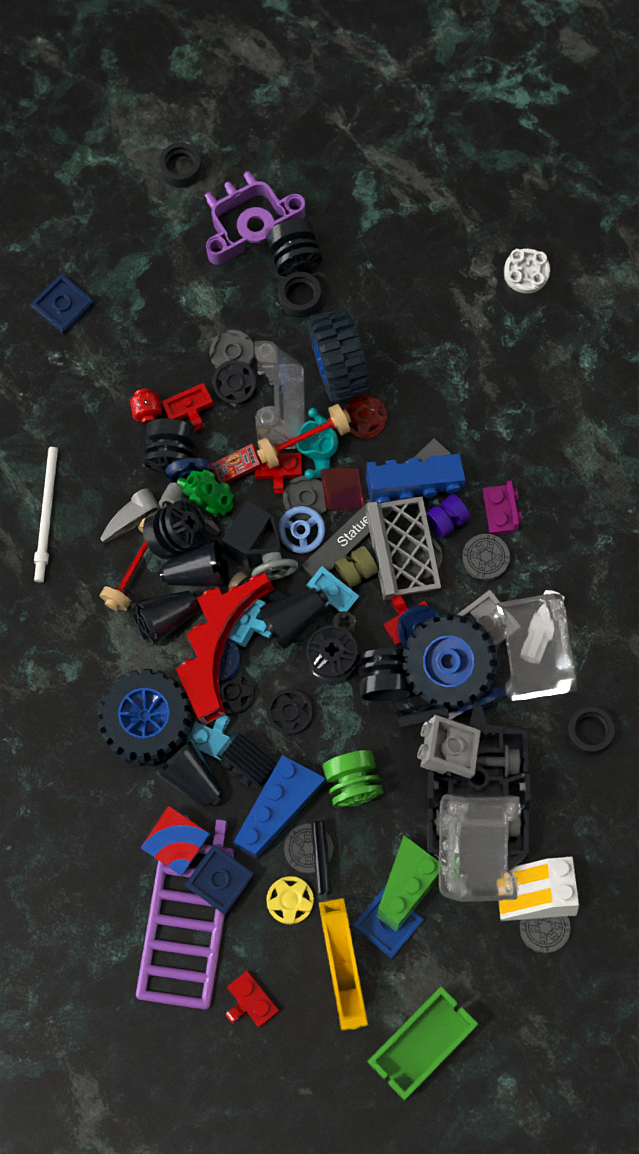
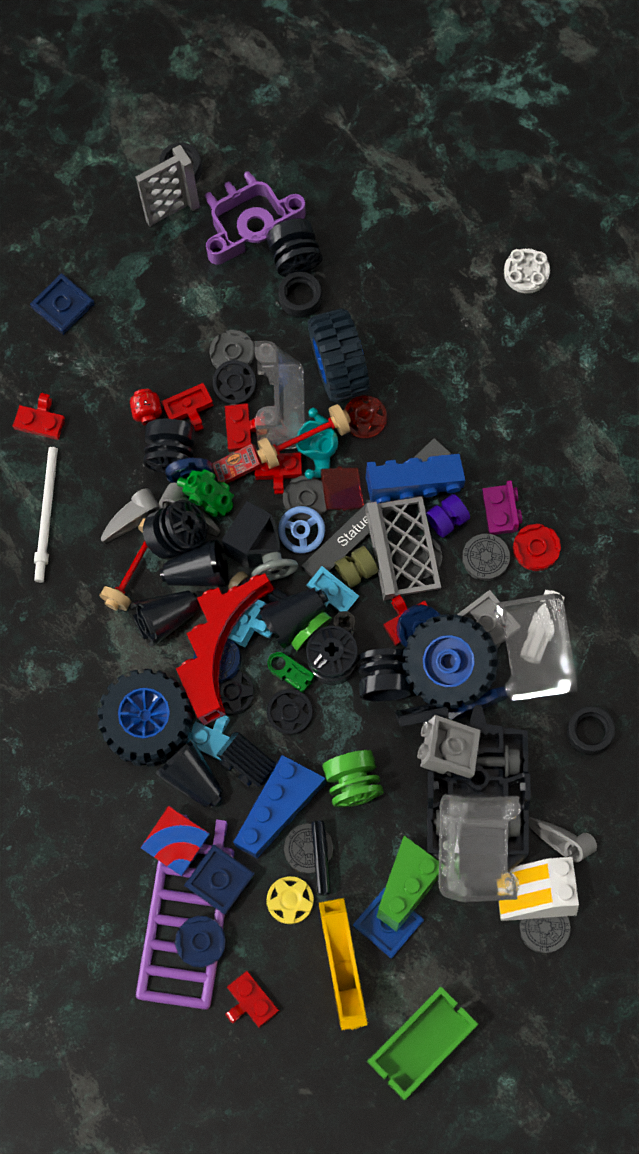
none -> red plate [13,393,65,440]
none -> light grey fence [136,145,200,226]
none -> dark blue tile [175,916,226,968]
none -> red plate [225,404,267,452]
none -> green piece [267,652,314,693]
none -> bright green tile [292,612,332,652]
none -> red tile [513,524,561,571]
none -> light grey piece [529,817,597,862]

